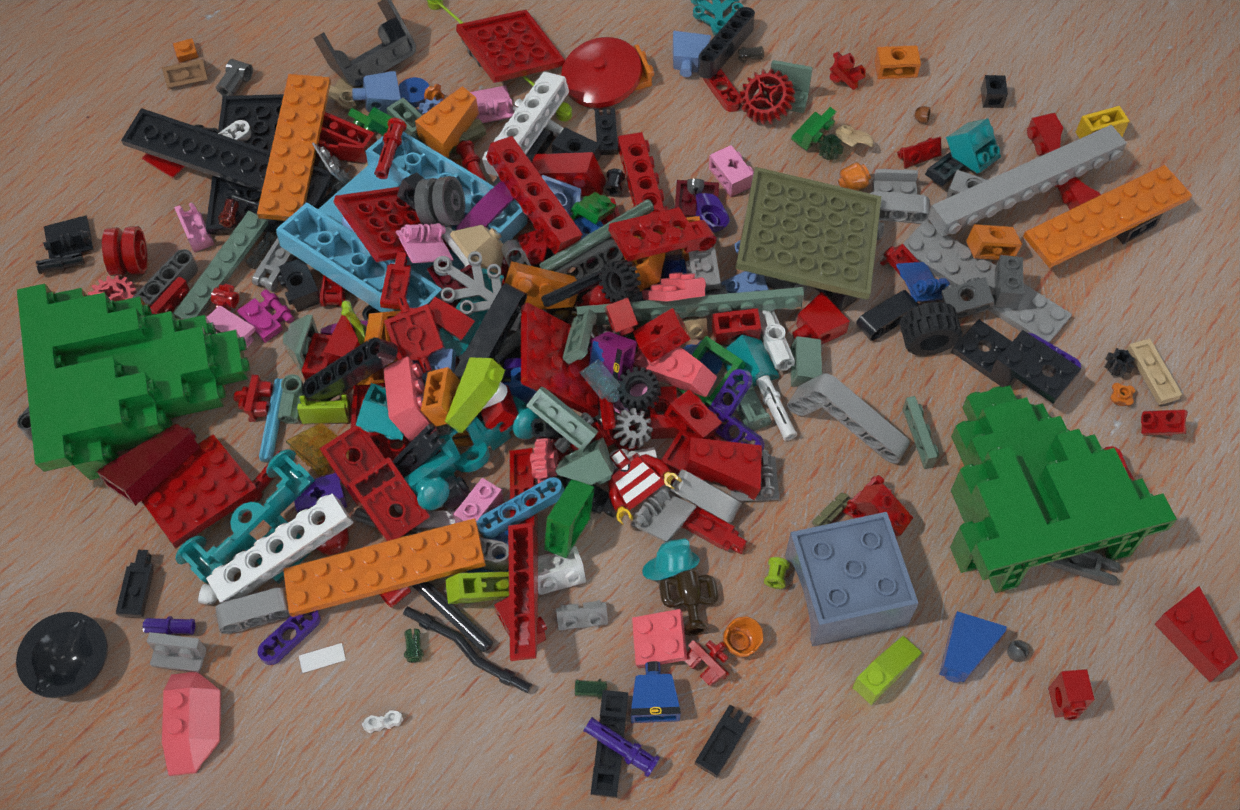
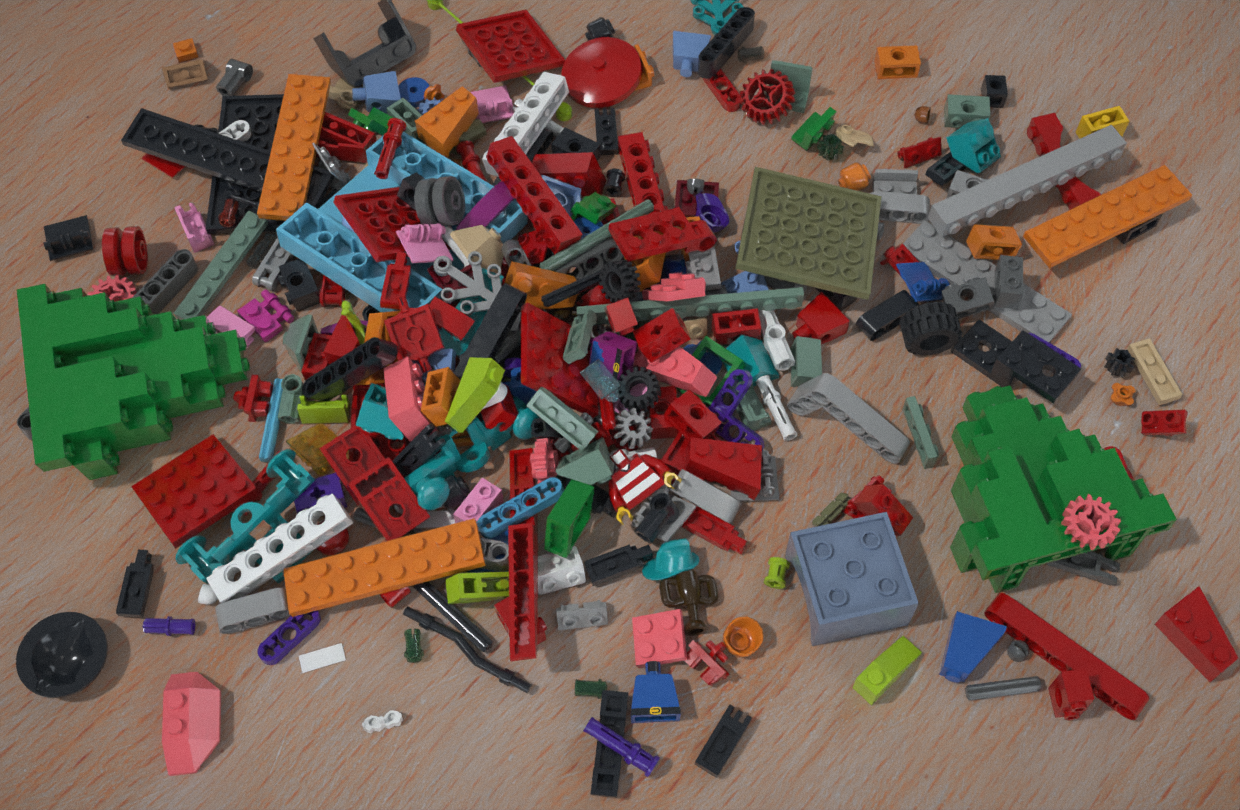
black pin [36,251,85,274] -> none
dark red slope [97,424,200,506] -> none
light grey bracket [147,632,207,673] -> none
red hinge [150,277,190,314] -> none
red gear [211,284,239,311] -> none
bright pink brick [709,145,754,197] -> none
red hips [829,52,866,90] -> none
none -> black hinge [584,544,653,586]
none -> black head [585,17,615,41]
none -> black piece [634,493,679,544]
none -> sand green brick [944,94,990,128]
none -> dark grey axle [965,676,1042,700]
none -> red beam [984,593,1150,720]
none -> coral gear [1061,494,1121,550]

